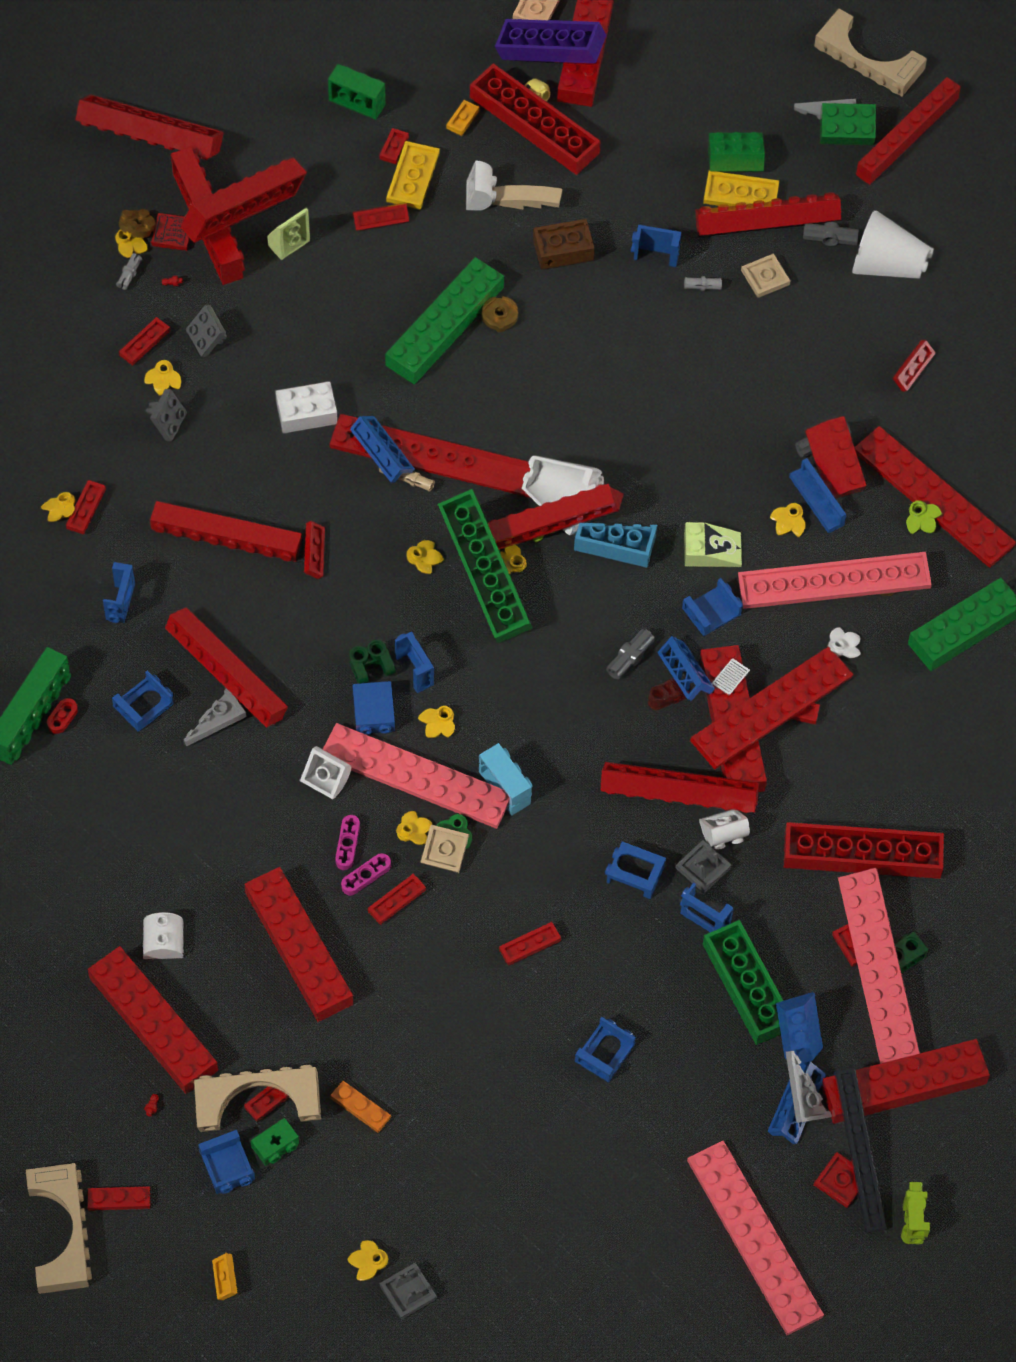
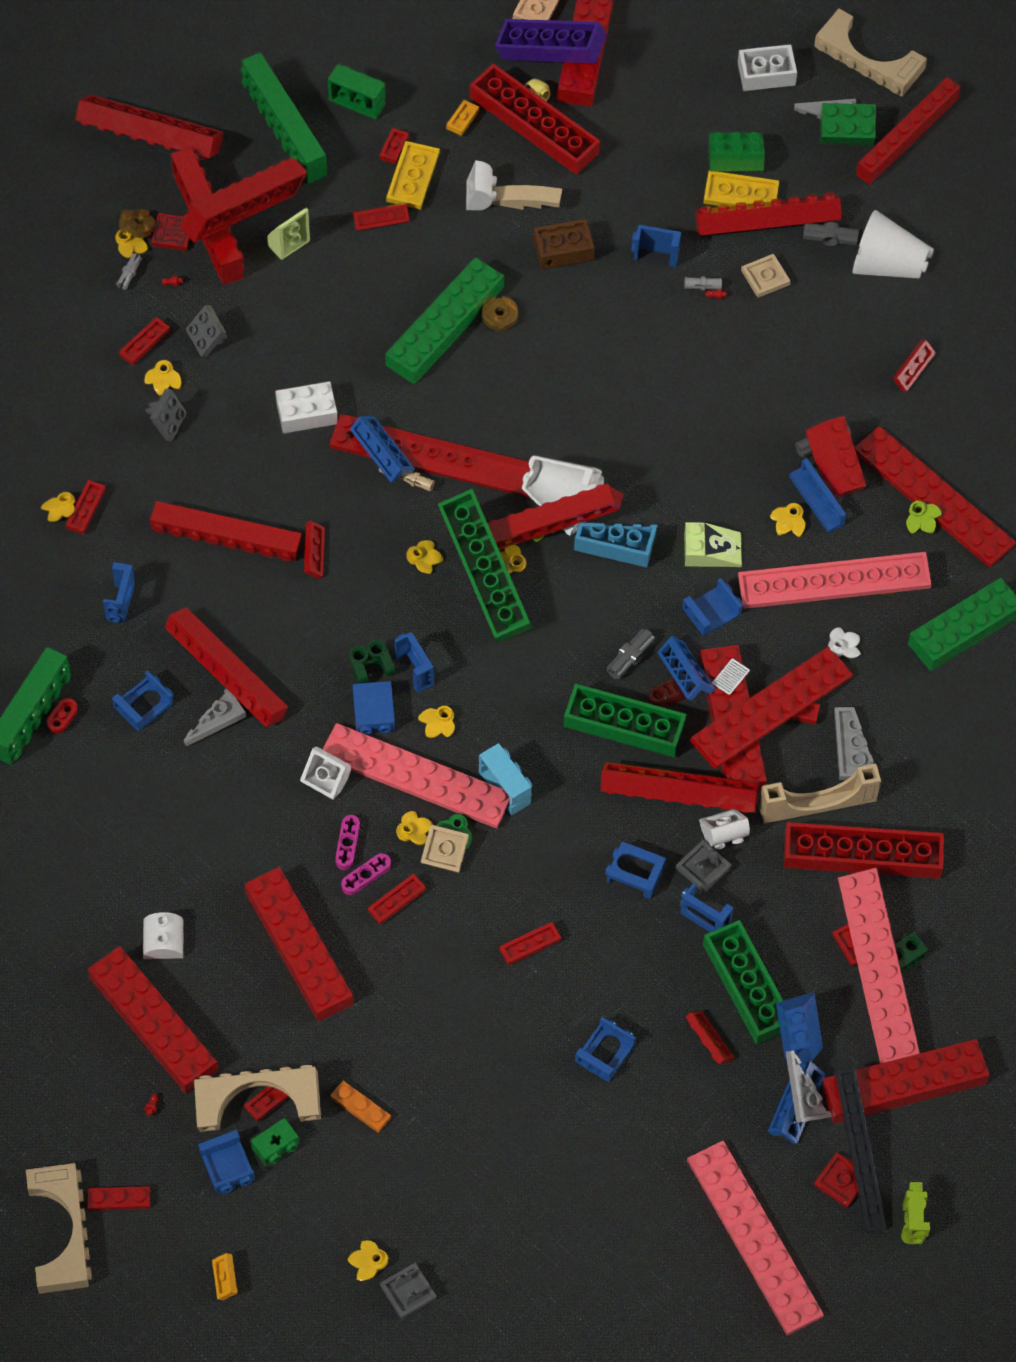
none -> green brick [240,52,327,184]
none -> green brick [563,684,686,758]
none -> red plate [686,1010,735,1065]
none -> red piece [706,289,727,300]
none -> white brick [738,45,797,91]
none -> tan arch [759,764,881,824]
none -> light grey wing [834,707,874,780]

